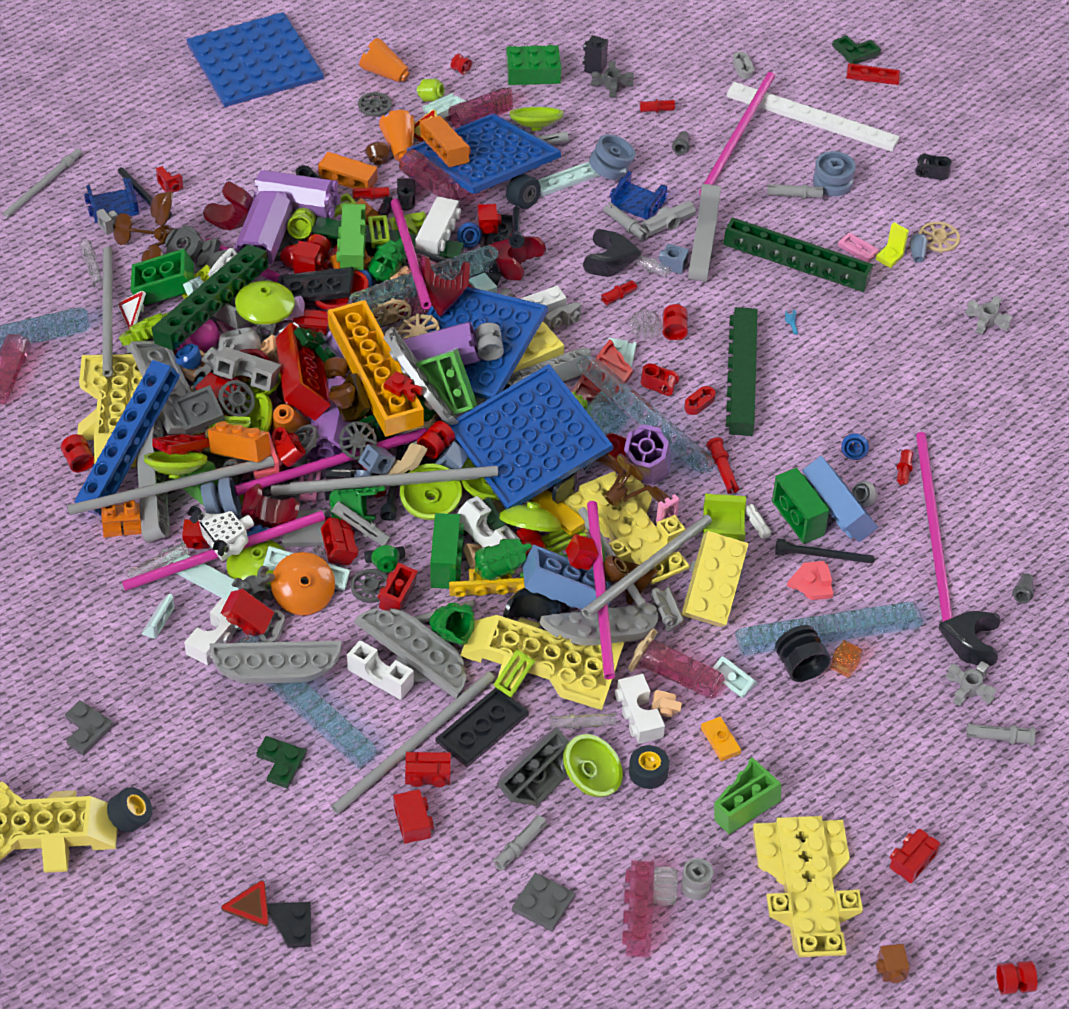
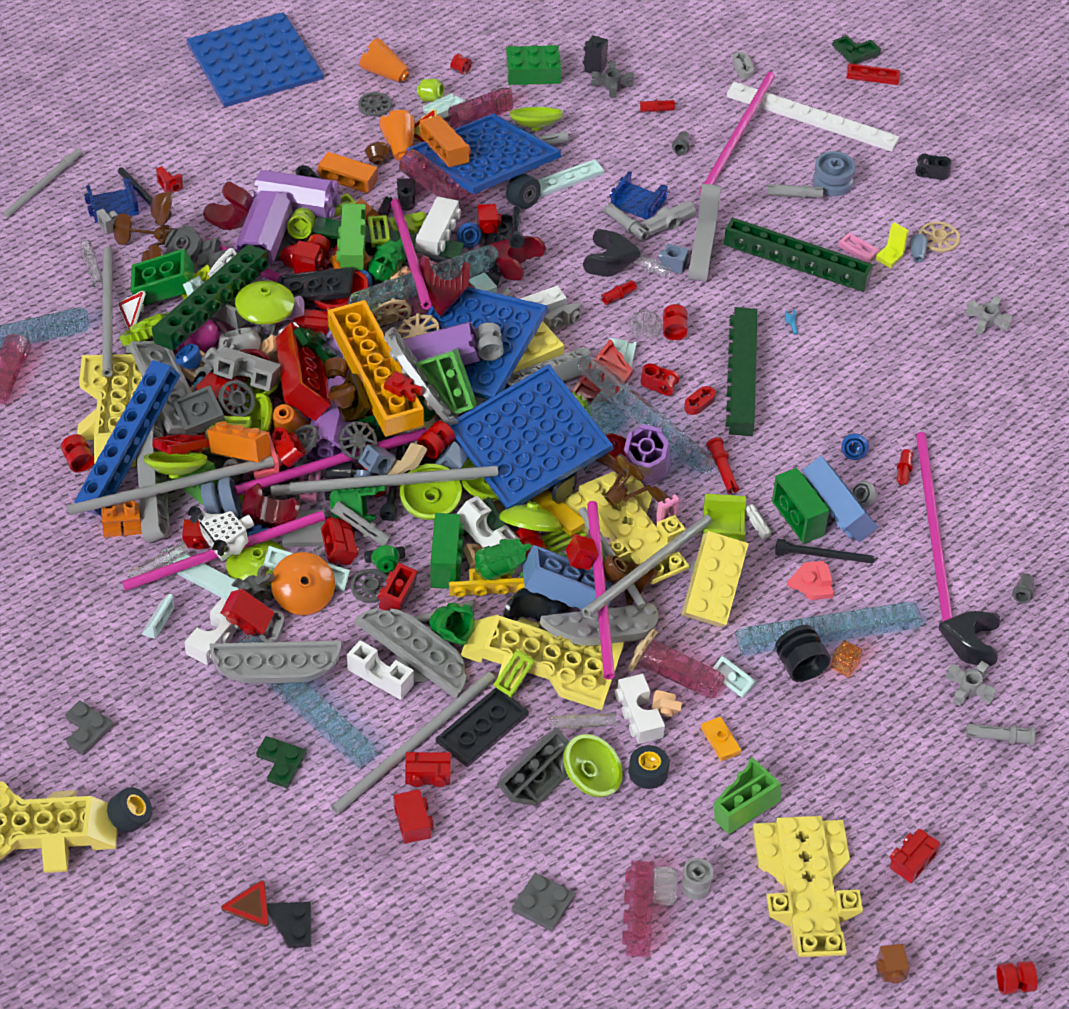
red axle [352,186,390,201] -> none
light grey pin [493,815,547,871] -> none
sand blue wheel [589,134,635,180] -> none
light grey hinge [651,587,684,632] -> none

